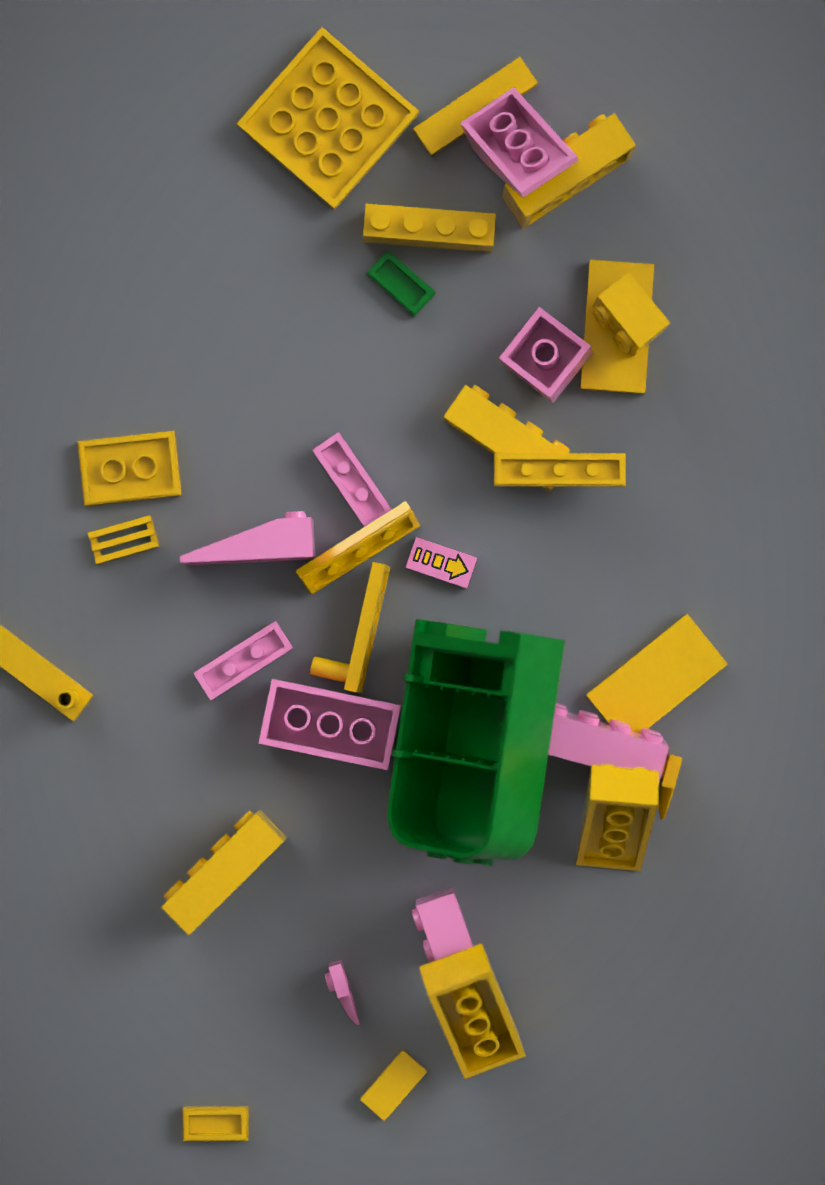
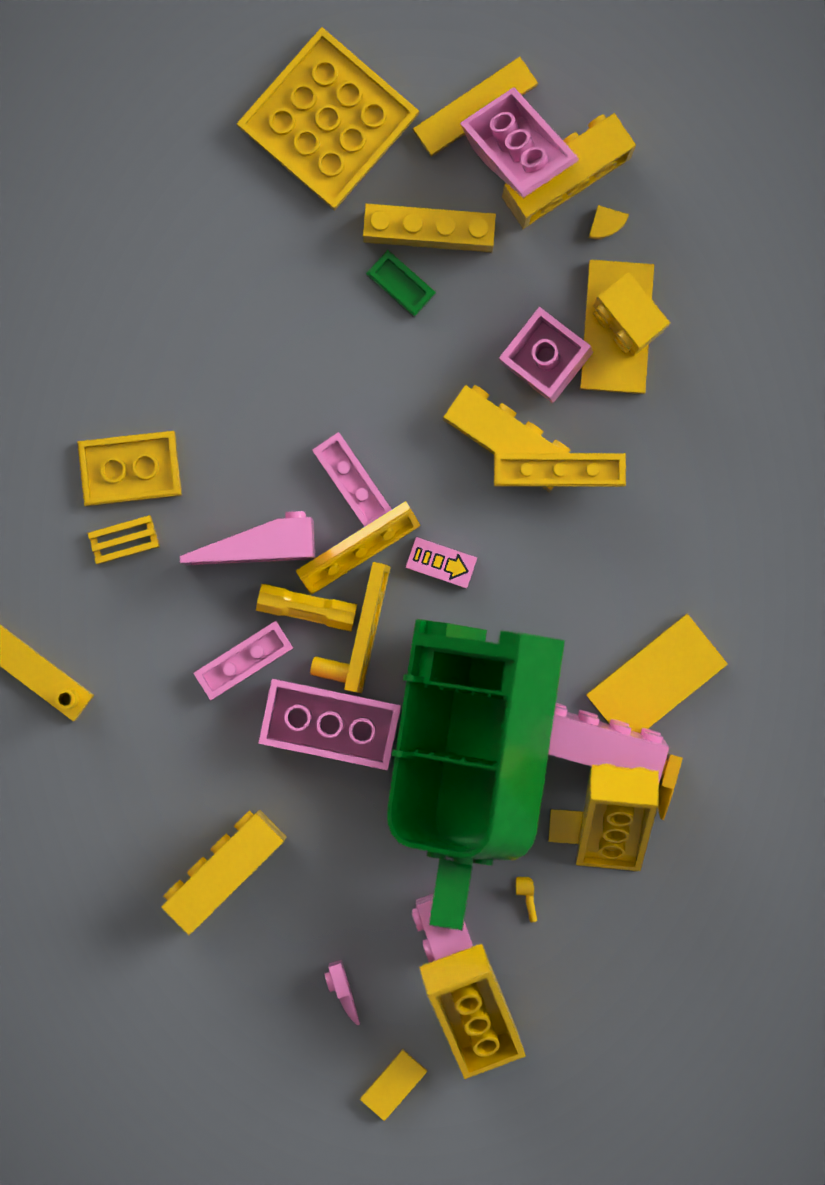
yellow tile [182,1106,249,1141] -> none
none -> yellow axle [256,583,358,631]
none -> green tile [429,859,473,931]
none -> yellow hand [515,877,538,922]
none -> yellow tile [548,809,583,844]
none -> yellow tile [588,205,629,239]

